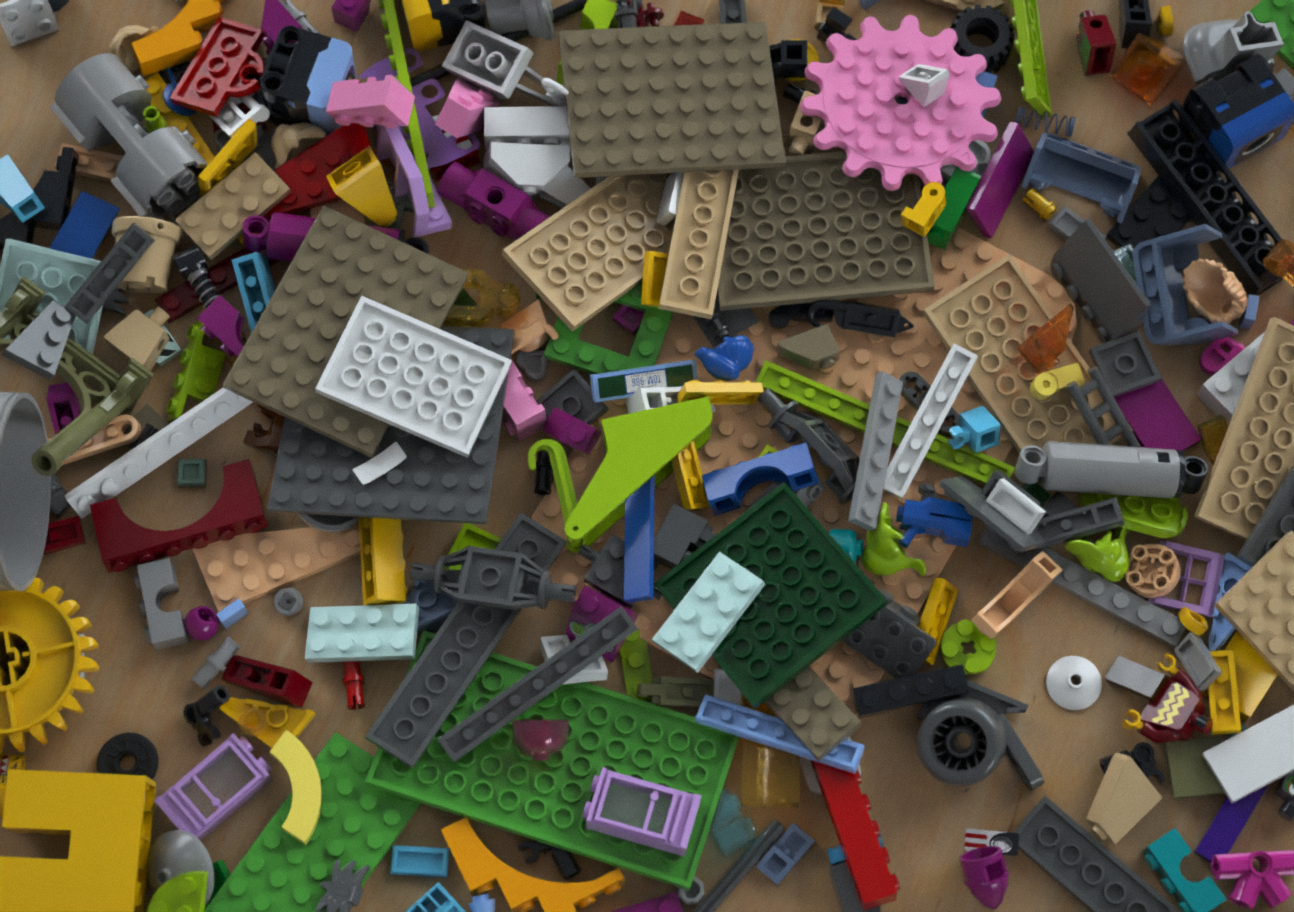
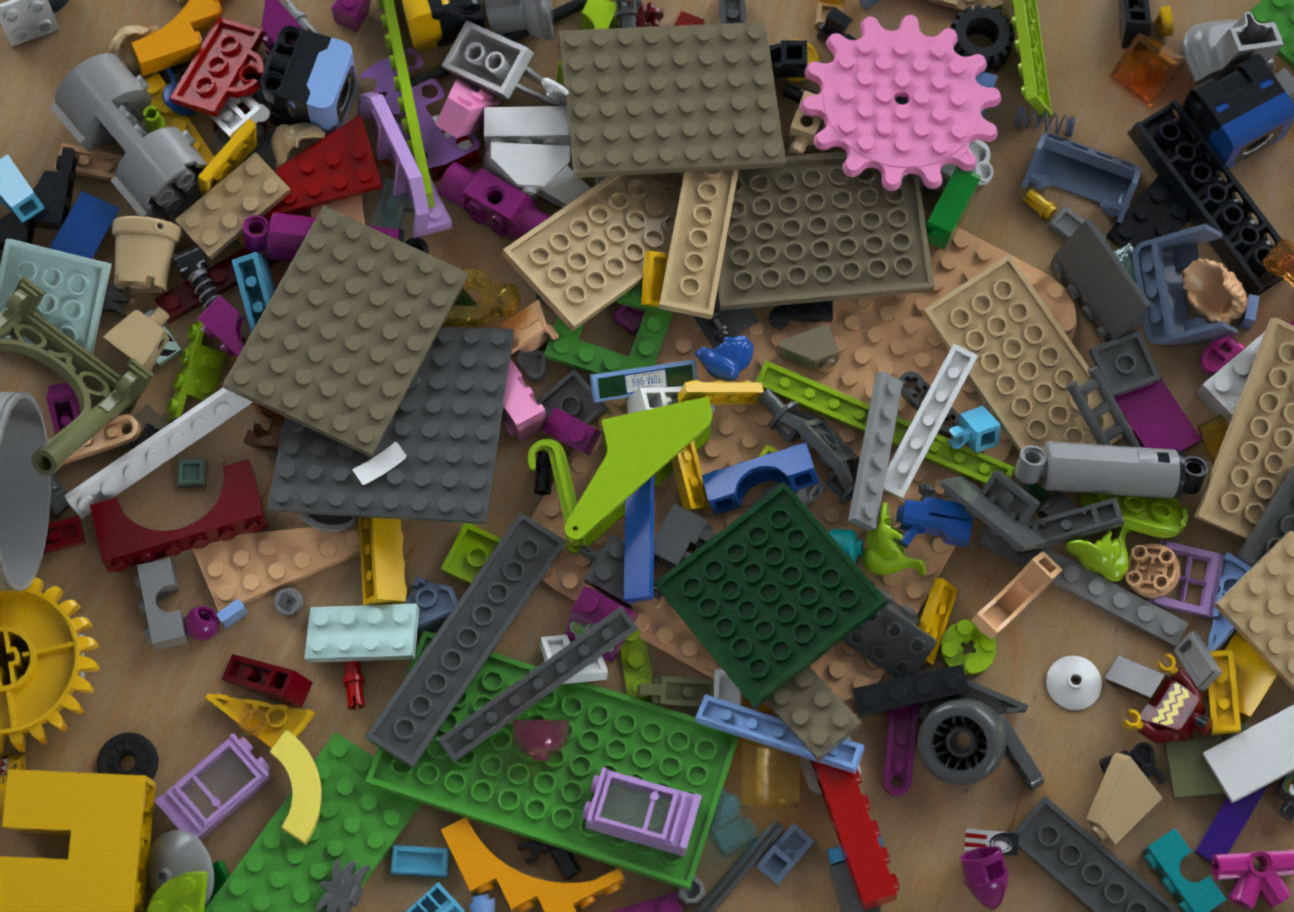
wing [1,301,76,380] -> none
dark grey plate [65,223,155,324] -> none
black bar [183,685,230,747] -> none
light grey pin [191,636,241,690] -> none
white plate [315,296,512,458] -> none
bright pink wedge [326,75,415,129] -> none
yellow slope [326,146,398,227] -> none
dark grey plate [410,546,576,610] -> none
light aqua plate [652,552,765,673] -> none
white tile [657,172,684,226] -> none
black plate [807,299,914,337] -> none
white slope [899,64,950,107] -> none
yellow leg [901,182,946,237] -> none
magenta tile [966,122,1034,239] -> none
white tile [986,478,1046,534] -> none
clear orange slope [1017,303,1074,374] -> none
light yellow leg [1030,363,1085,400] -> none
dark red torso [1076,10,1117,76] -> none
yellow tile [1177,607,1208,636] -> none
none -> magenta plate [883,704,919,797]

